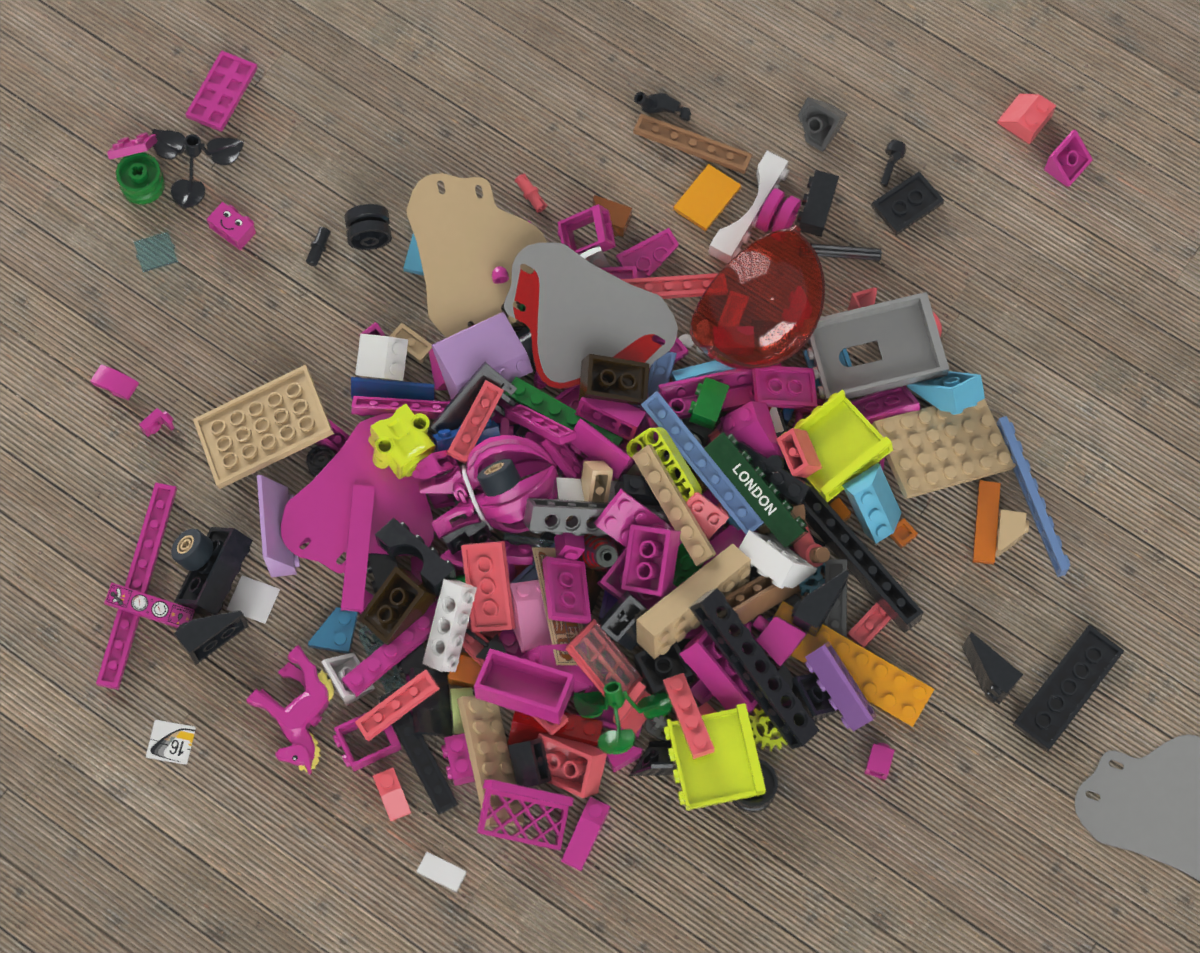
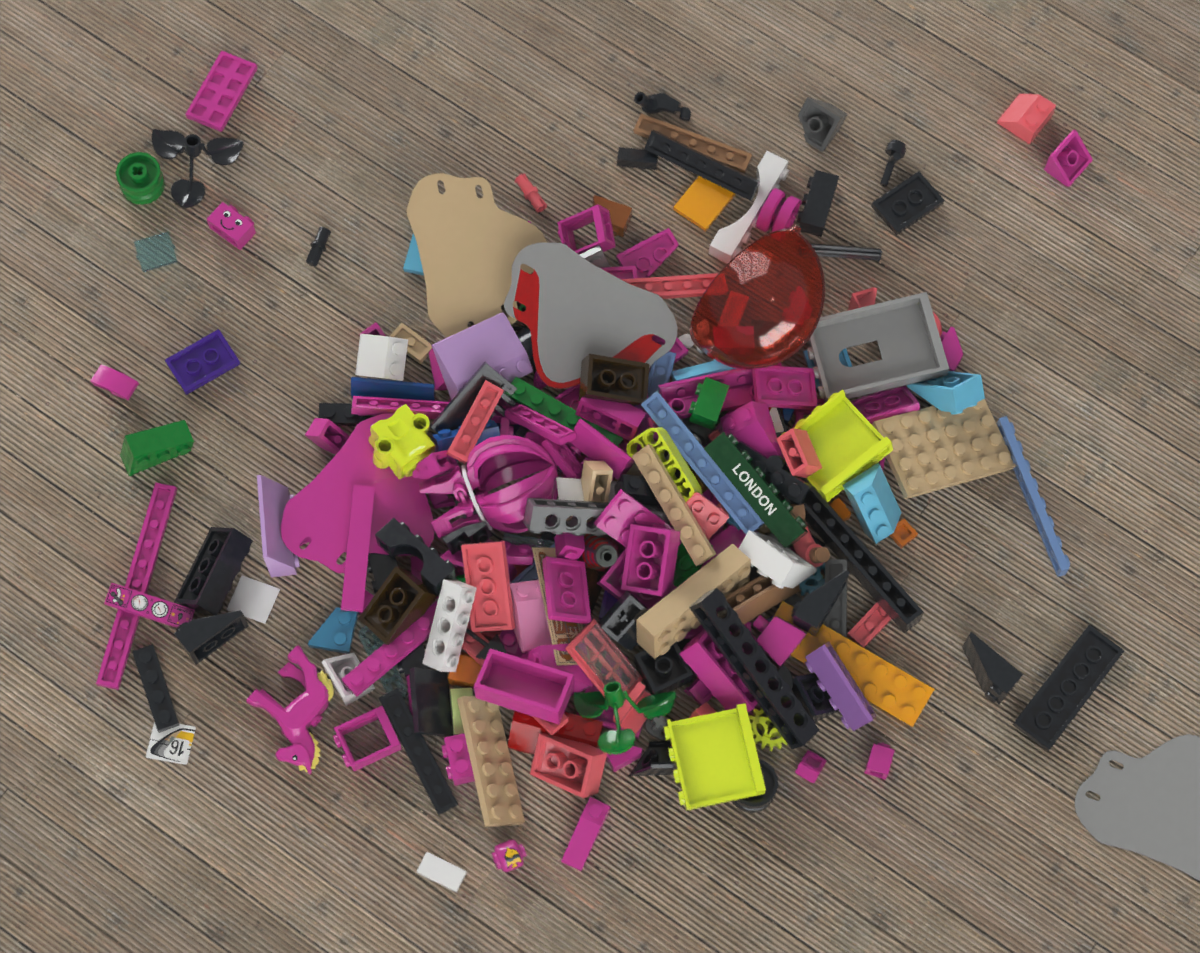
dark pink plate [107,133,157,160] -> none
dark pink bracket [139,408,174,437] -> none
black wheel [171,528,213,571] -> none
tan plate [193,364,334,489] -> none
black wheel [306,446,335,477] -> none
black wheel [344,204,392,250] -> none
coral plate [355,669,440,741] -> none
coral slope [373,767,411,822] -> none
black wheel [477,459,521,497] -> none
dark pink fence [477,779,574,851] -> none
dark pink hinge [492,266,509,284] -> none
black brick [508,738,552,787] -> none
coral plate [663,673,714,759] -> none
orange tile [972,480,1001,565] -> none
tan slope [995,510,1029,557] -> none
none -> green wedge [120,420,194,476]
none -> black plate [132,644,180,733]
none -> dark purple plate [165,329,240,395]
none -> black hinge [318,403,374,426]
none -> dark pink head [492,839,526,872]
none -> black slope [617,147,658,170]
none -> black plate [644,130,760,201]
none -> dark pink slope [795,750,827,783]
none -> dark pink slope [940,326,963,372]

